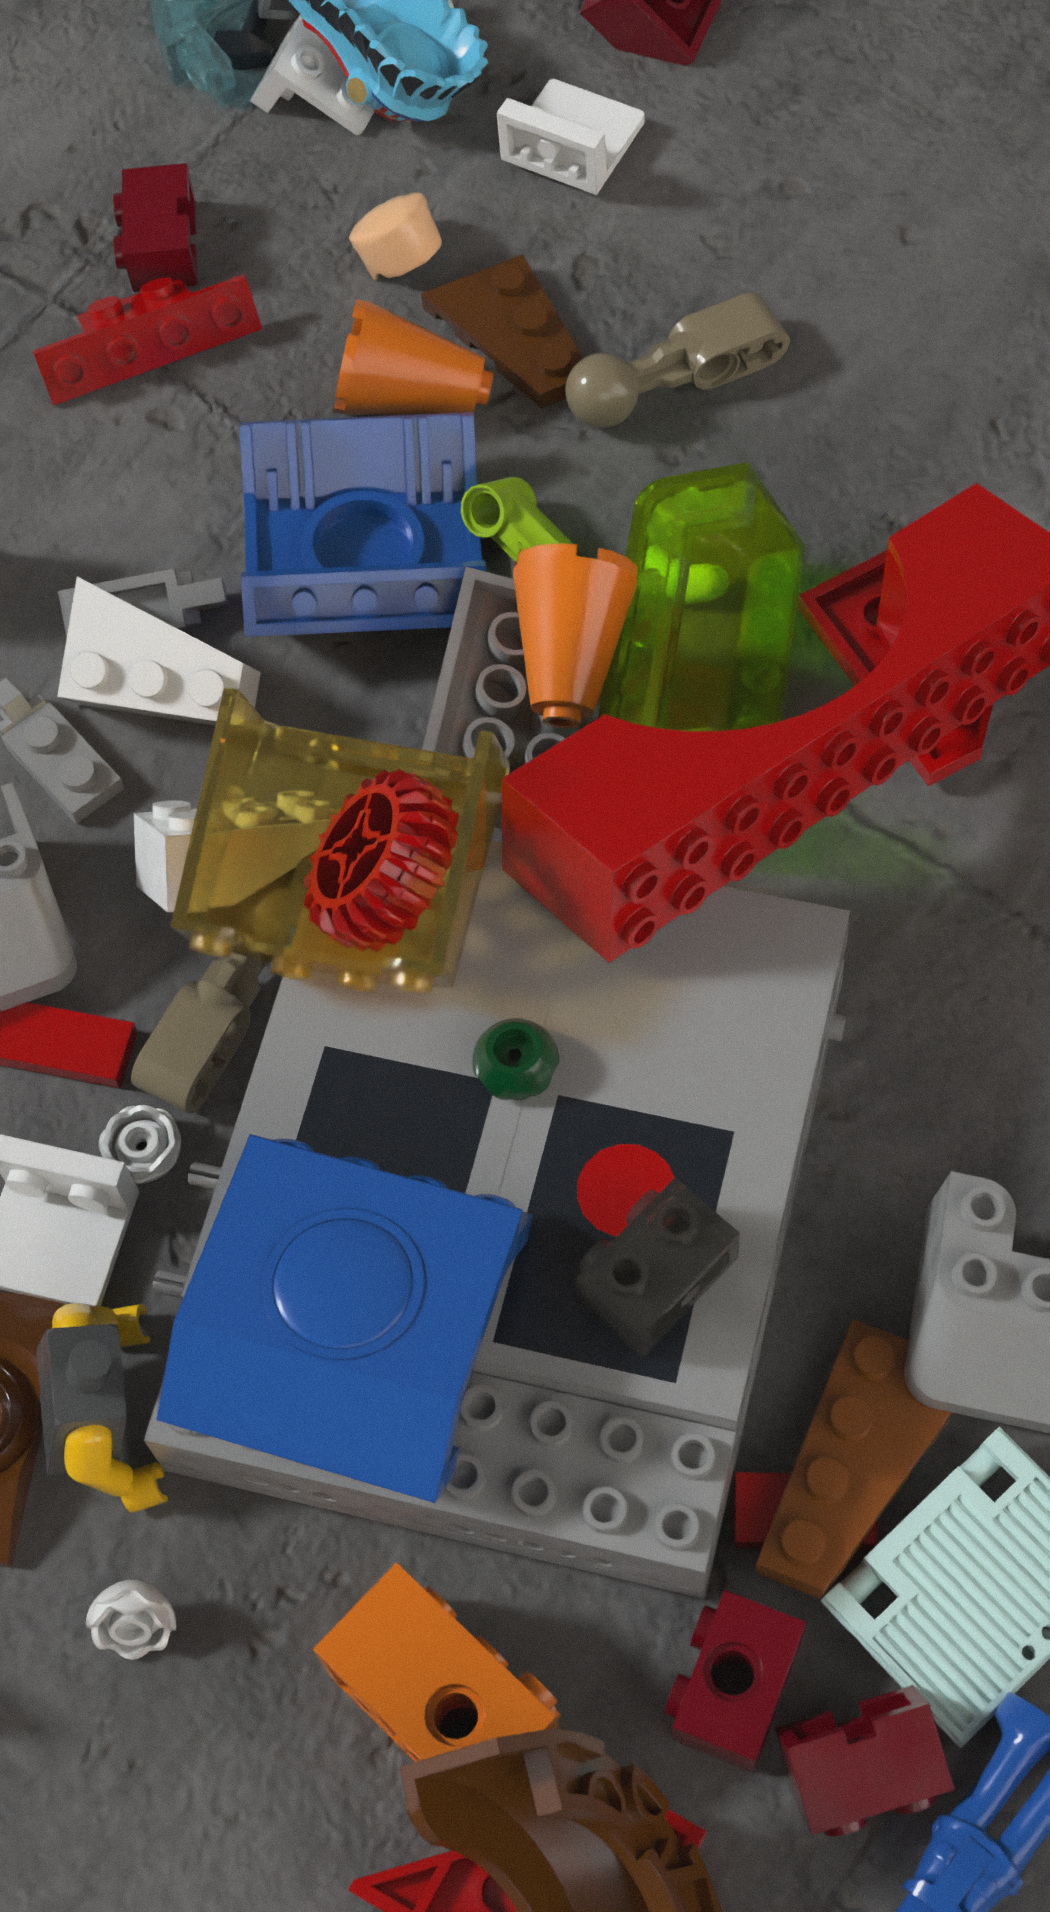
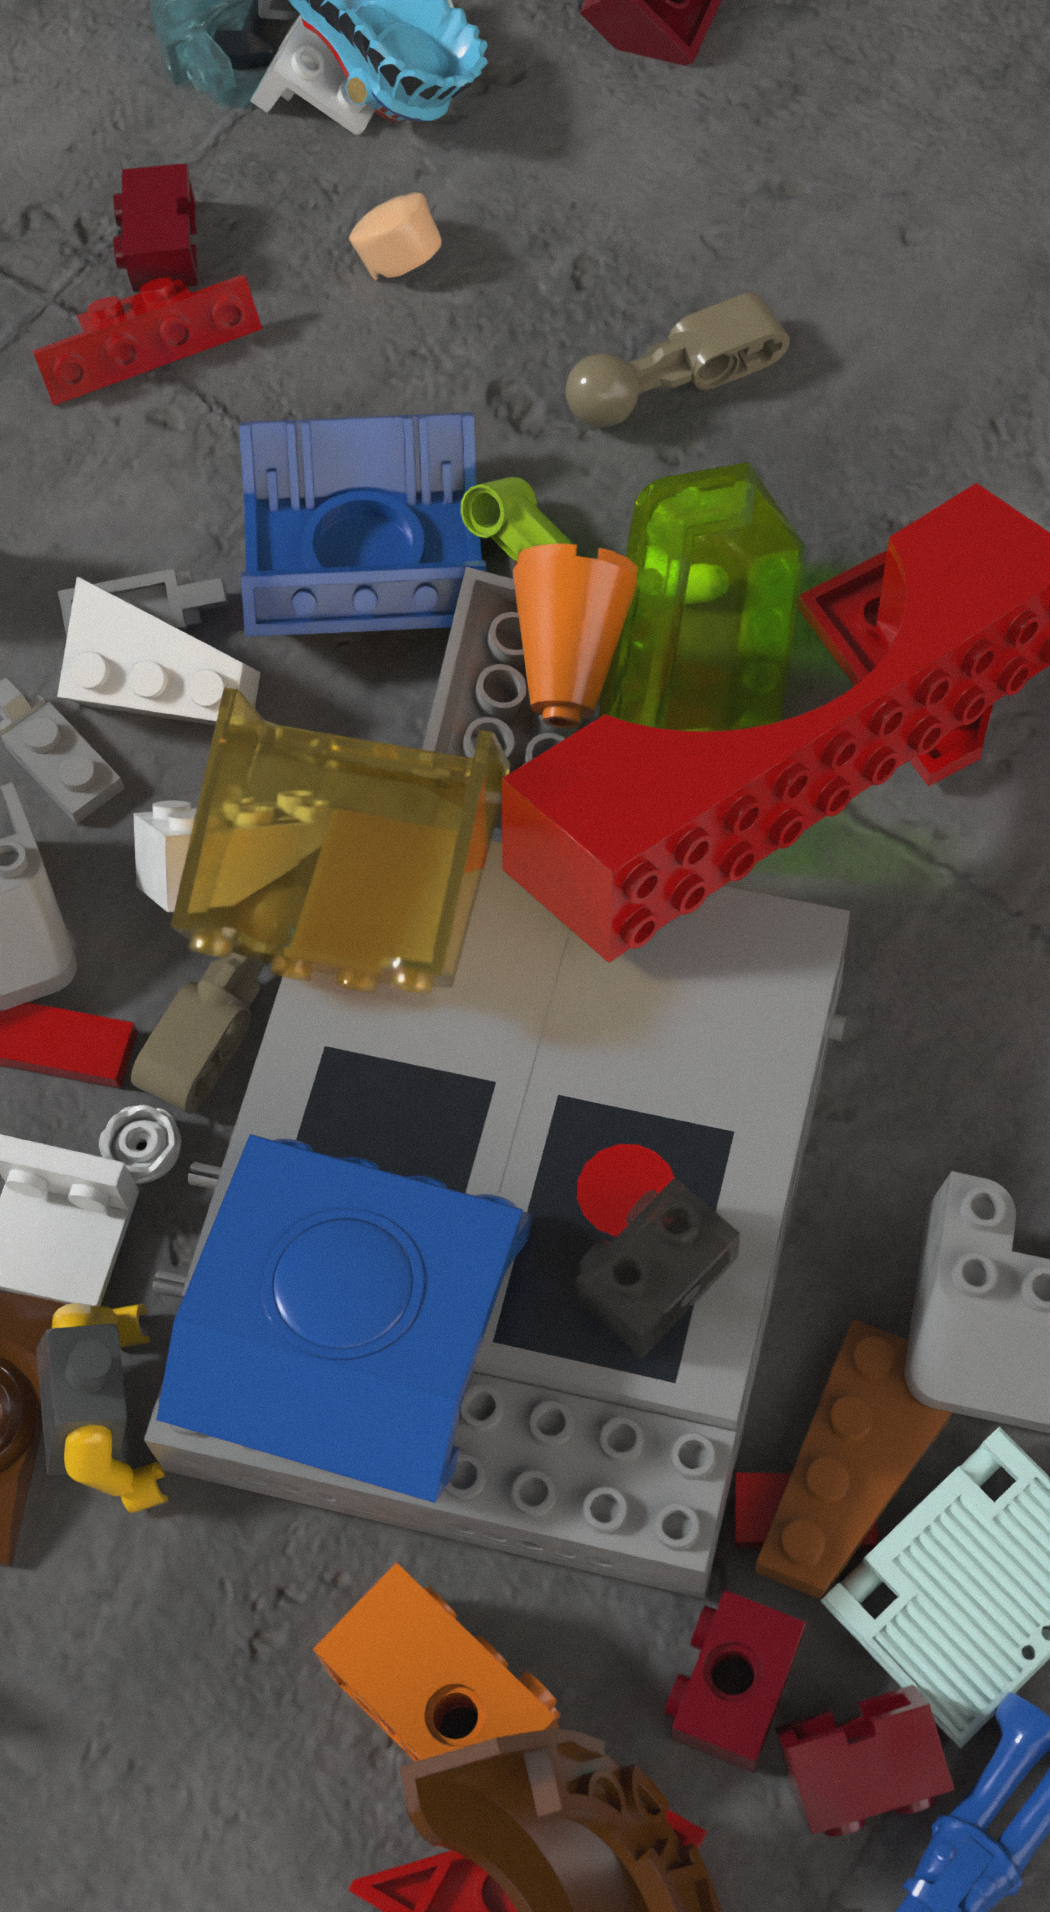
white plate [86,1580,176,1660] -> none
red gear [304,769,460,952] -> none
orange cone [333,299,494,415] -> none
reddish brown wing [421,254,583,408] -> none
dark green plate [472,1018,560,1101] -> none
white bracket [497,79,645,195] -> none

